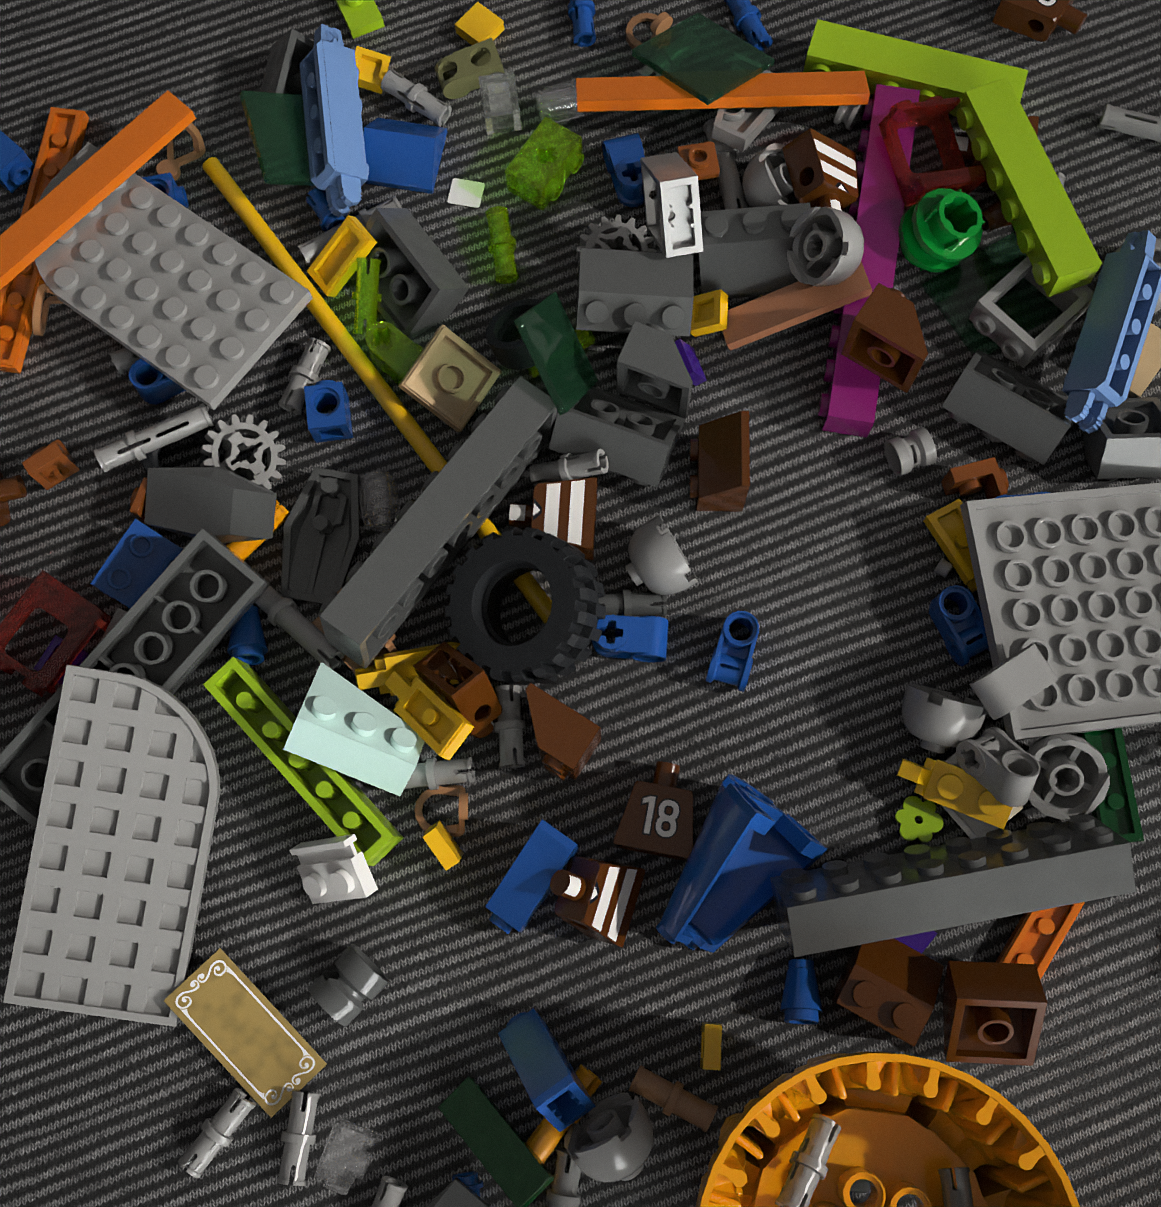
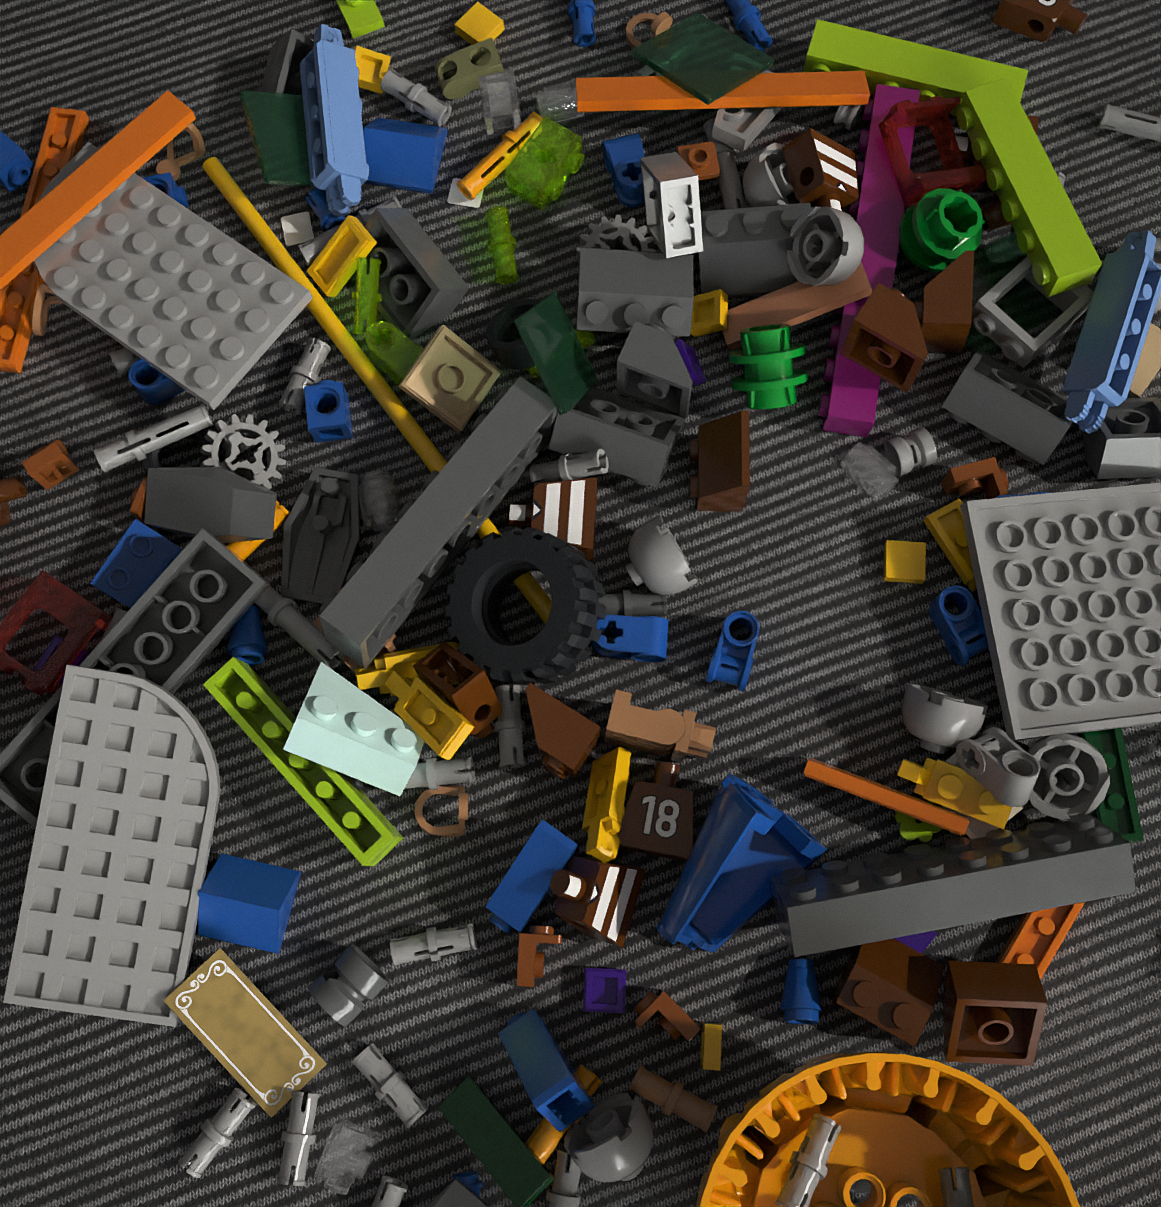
white plate [290,834,378,904] -> none
yellow tile [422,820,463,871] -> none
light grey piece [934,558,953,578] -> none
light grey beam [969,643,1058,720] -> none
none -> blue slope [198,853,301,954]
none -> white sticker [281,212,314,246]
none -> light grey pin [352,1043,429,1129]
none -> light grey pin [390,923,477,966]
none -> light orange pin [456,112,548,201]
none -> dark orange bracket [516,926,562,987]
none -> yellow hinge [582,746,631,863]
none -> dark purple tile [583,968,627,1013]
none -> medium nougat hips [604,689,716,763]
none -> dark orange bracket [634,990,701,1041]
none -> green piece [728,324,808,409]
none -> orange tile [803,757,970,836]
none -> clear brick [840,442,899,498]
none -> yellow tile [883,540,926,584]
none -> reddish brown slope [914,251,974,353]

